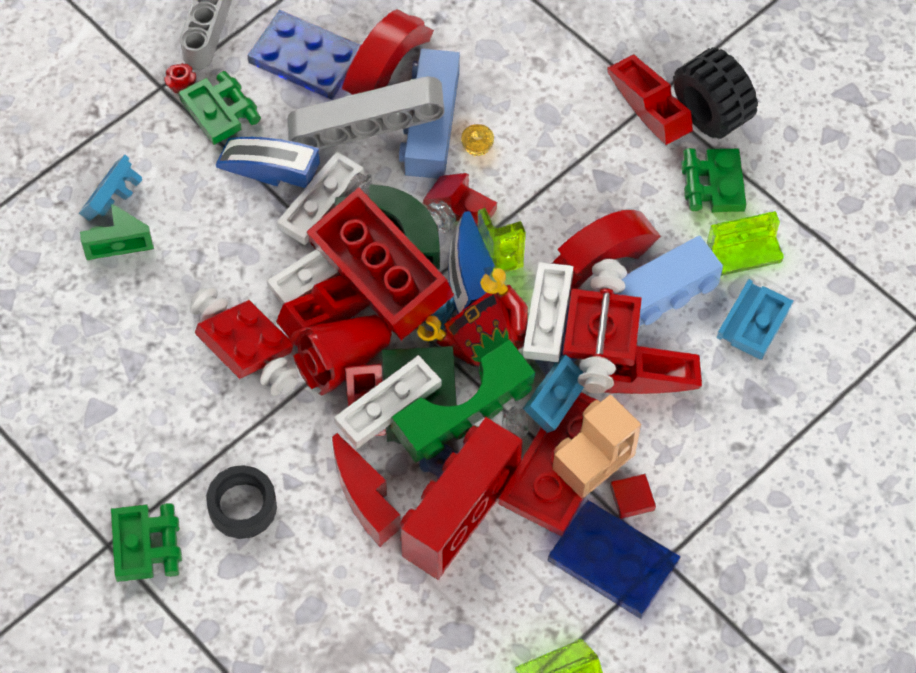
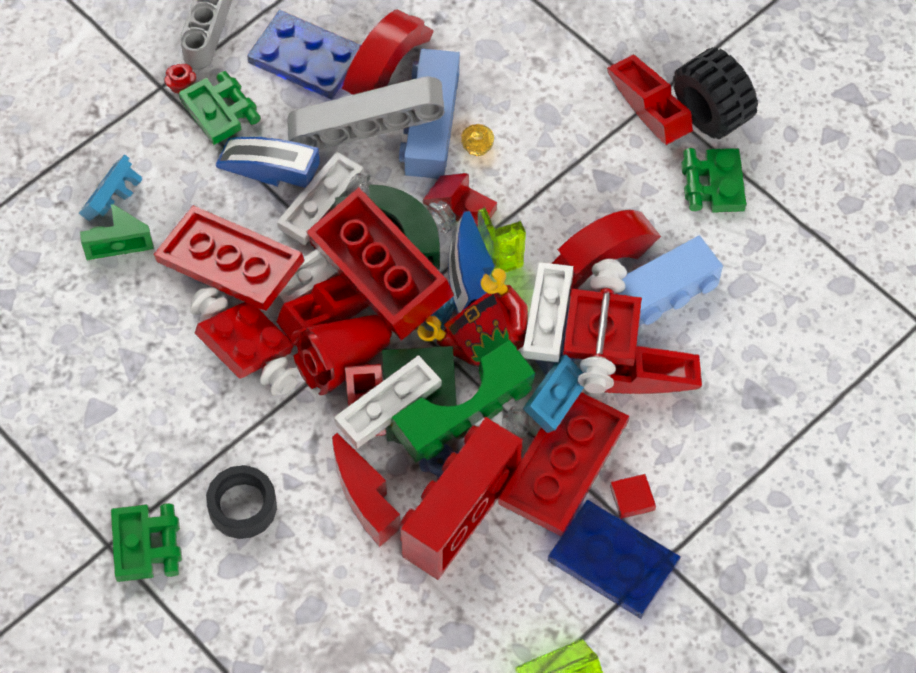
light nougat brick [553,394,641,499] -> none
clear neon green panel [707,211,784,276] -> none
dark azure plate [717,279,794,360] -> none
none -> plate [153,205,305,311]

